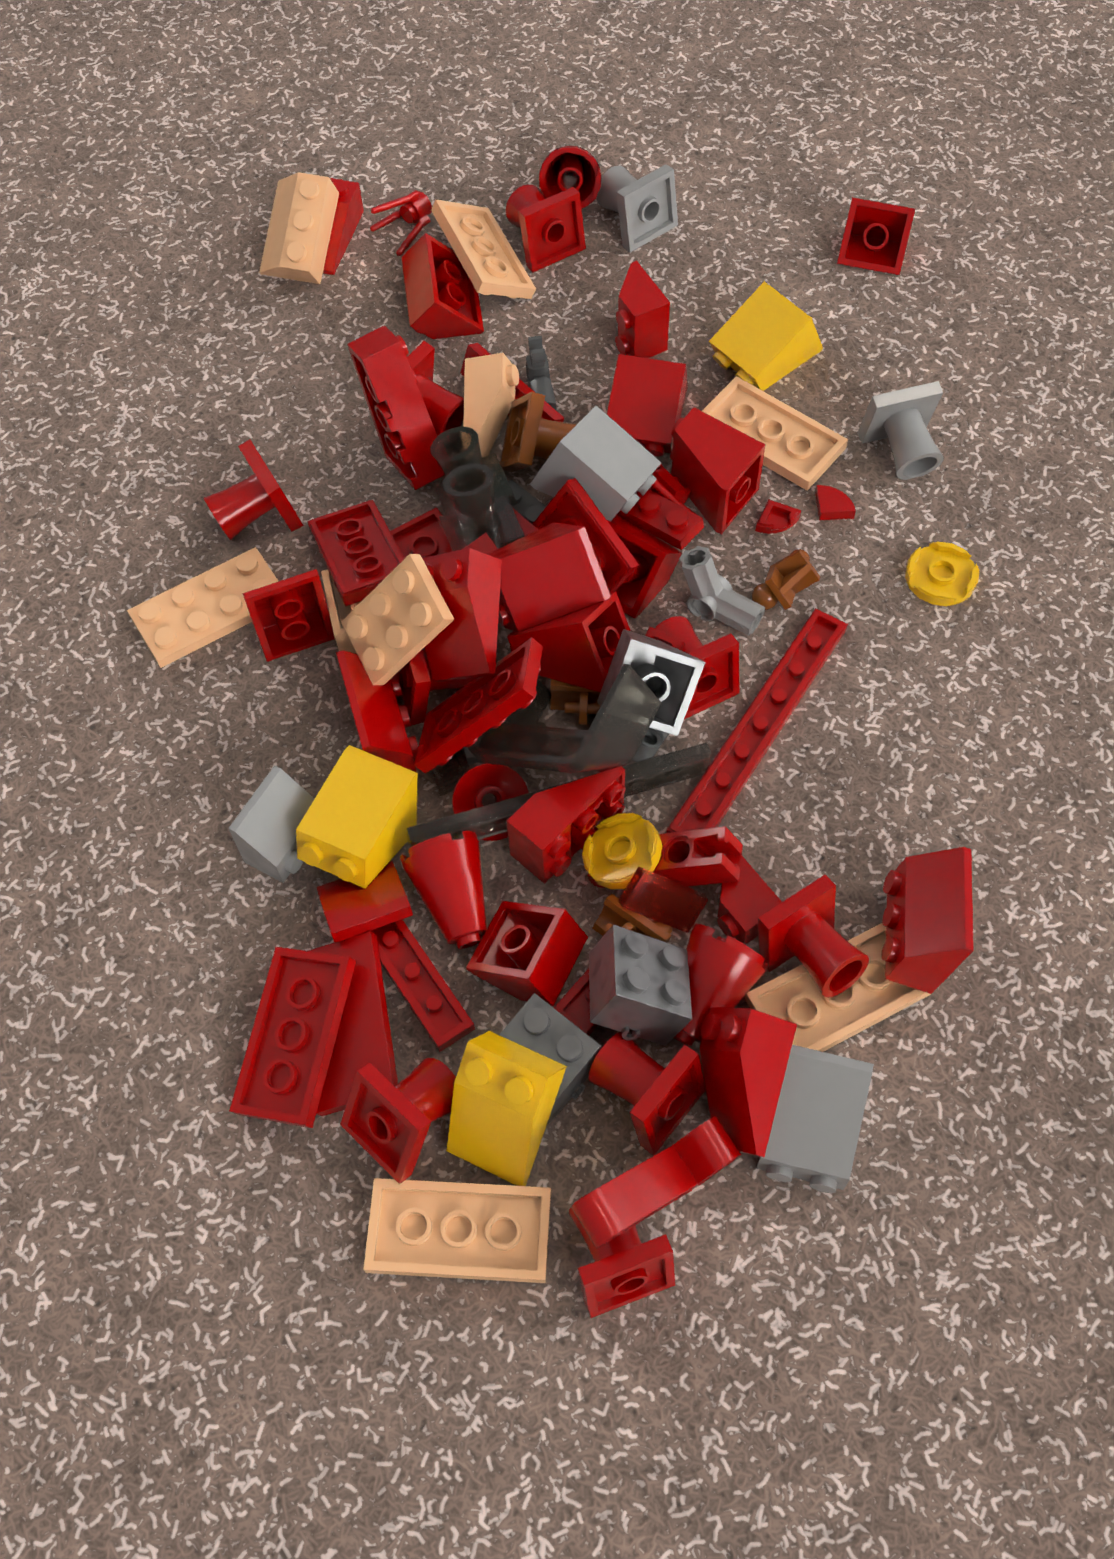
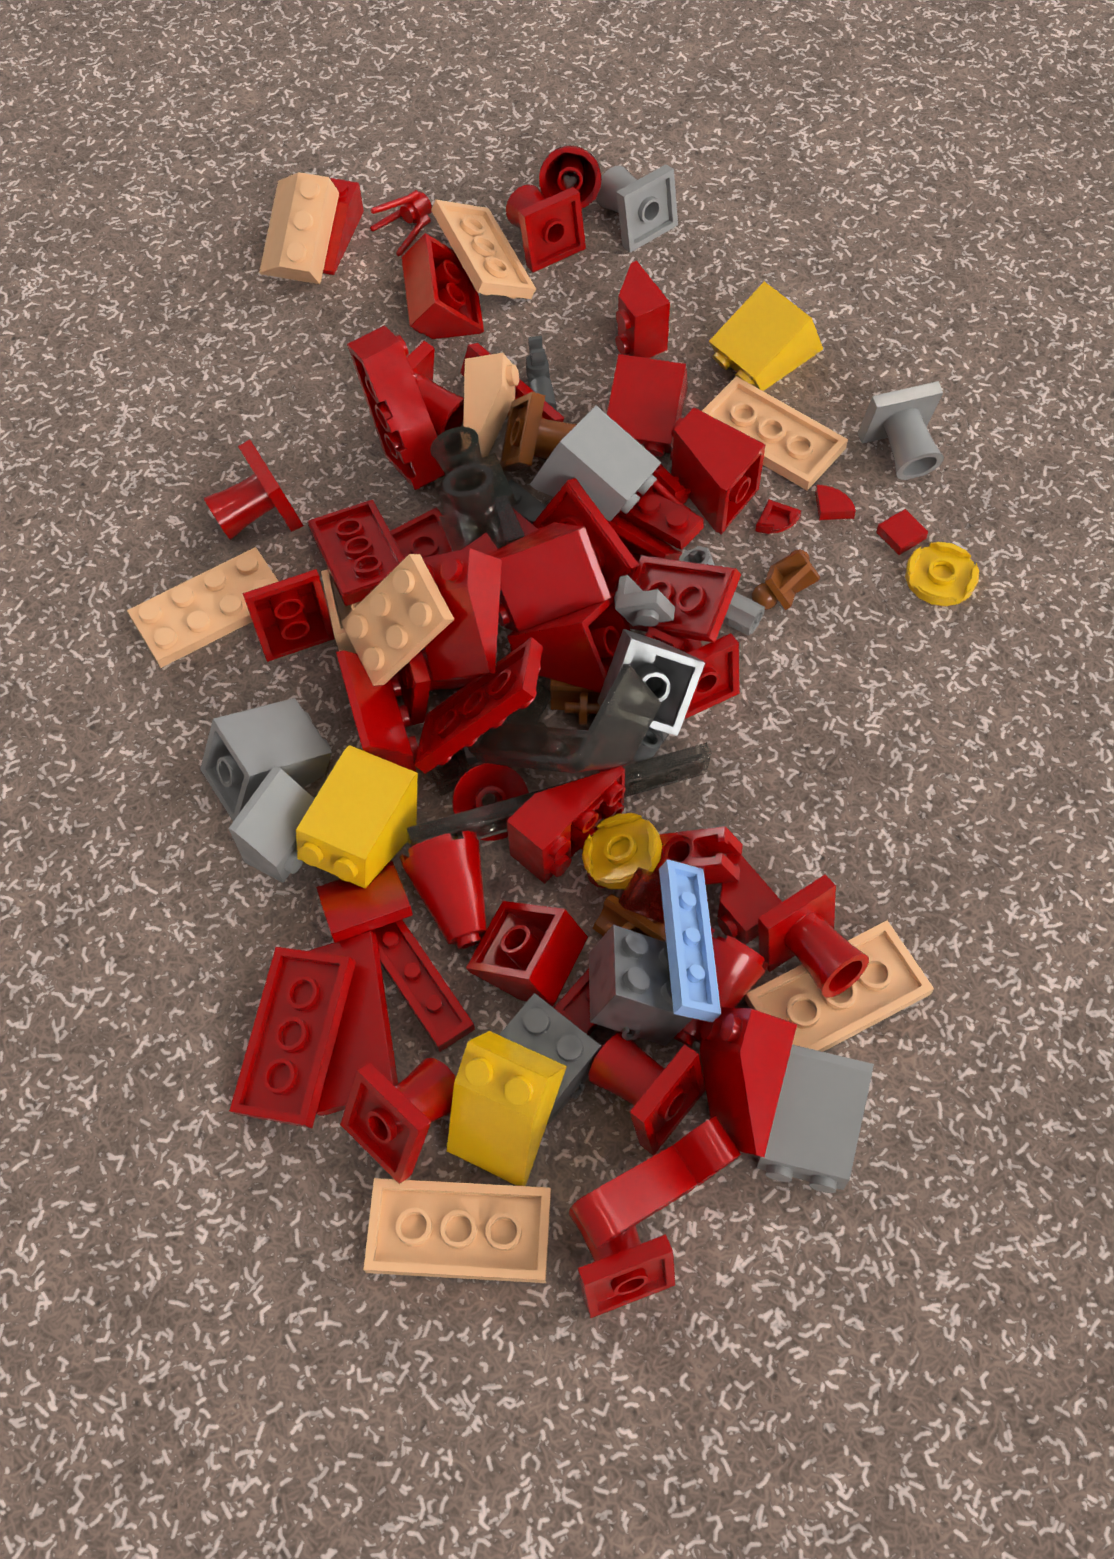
red tile [666,608,848,833] -> none
red slope [837,197,916,275] -> none
red slope [881,847,974,994] -> none
none -> light grey slope [200,698,332,821]
none -> light grey bracket [614,575,675,626]
none -> red tile [627,556,741,643]
none -> light blue plate [659,859,721,1022]
none -> red tile [876,509,928,555]

